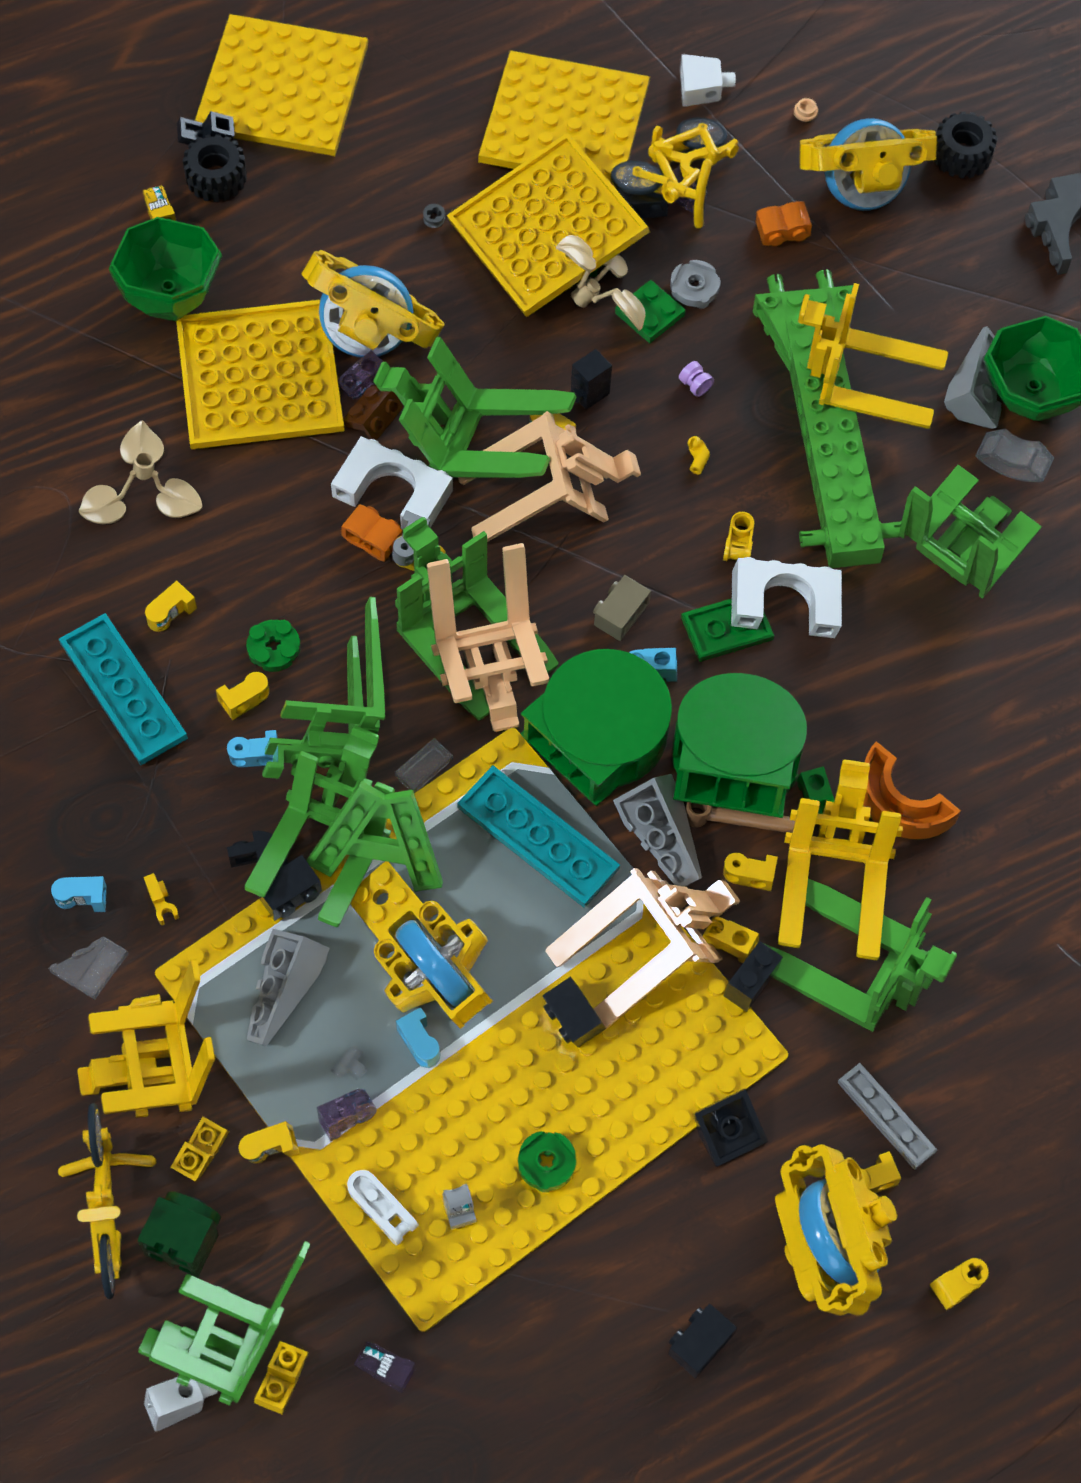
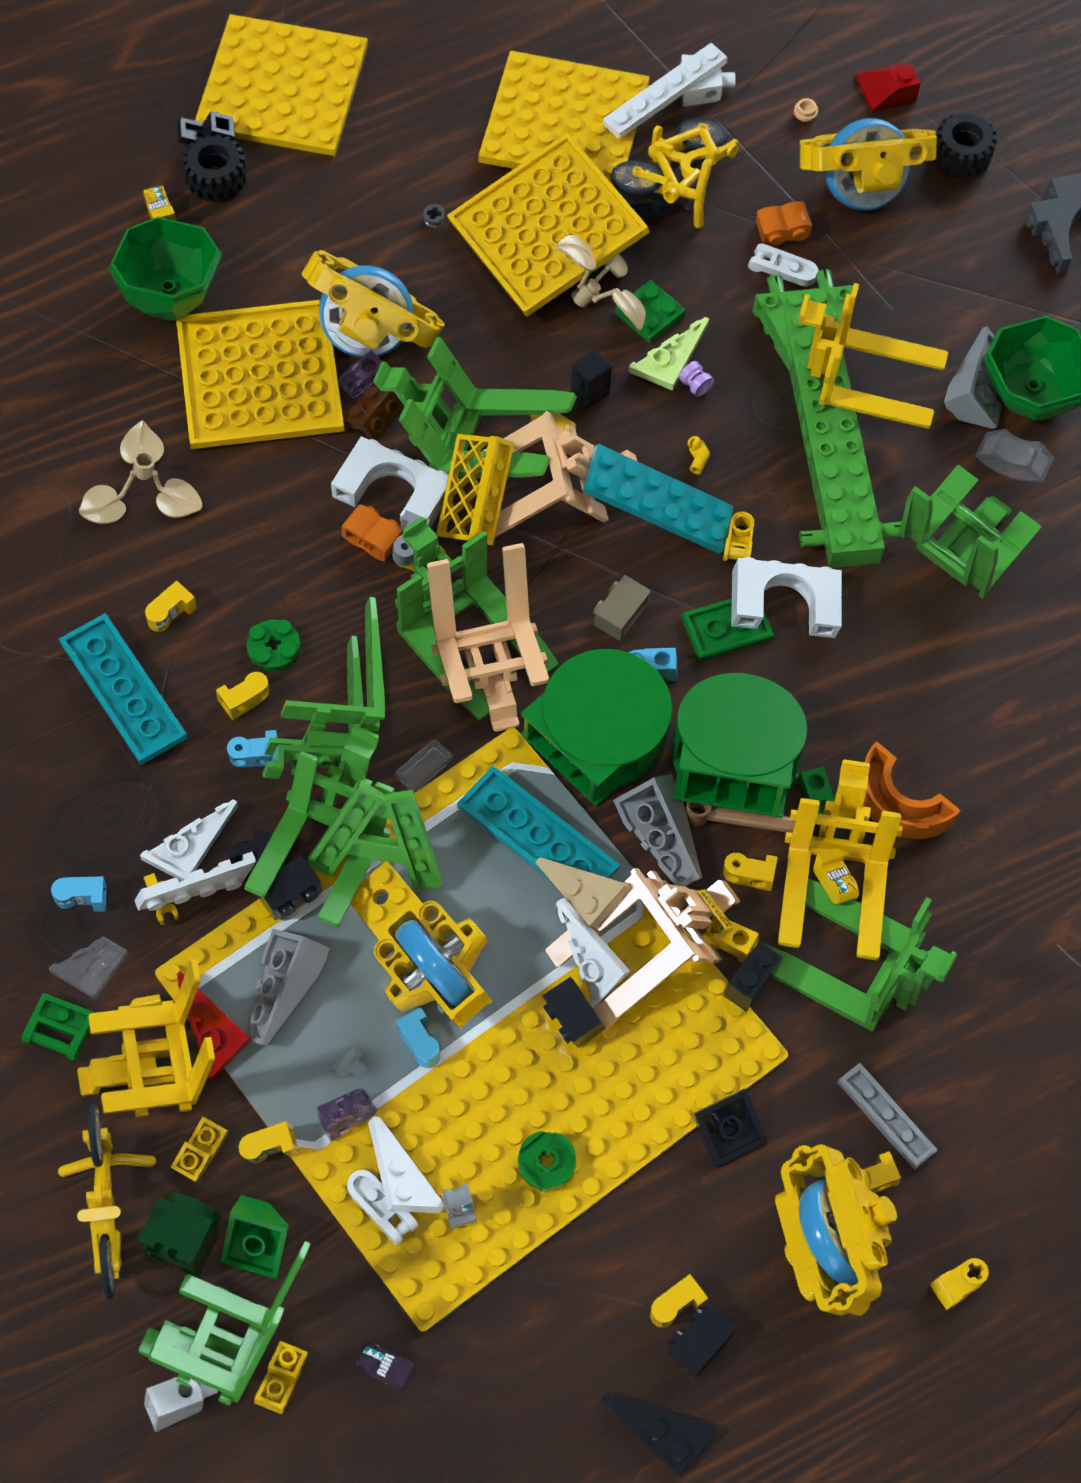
light grey plate [670,260,720,309] -> none
none -> green plate [22,993,95,1061]
none -> white wing [135,852,256,911]
none -> white wing [140,799,238,881]
none -> red wing [176,971,252,1080]
none -> green slope [220,1195,289,1279]
none -> white wing [368,1116,444,1213]
none -> yellow fence [436,434,514,546]
none -> tan wing [535,857,631,928]
none -> white wing [556,898,630,1009]
none -> teal plate [583,444,734,554]
none -> black wing [601,1393,719,1476]
none -> white plate [603,43,727,139]
none -> yellowish green wing [628,317,709,391]
none -> yellow leg [650,1274,708,1328]
none -> yellow sticker [697,889,734,930]
none -> white plate [748,244,818,286]
none -> yellow leg [813,848,859,905]
none -> red slope [855,63,921,113]

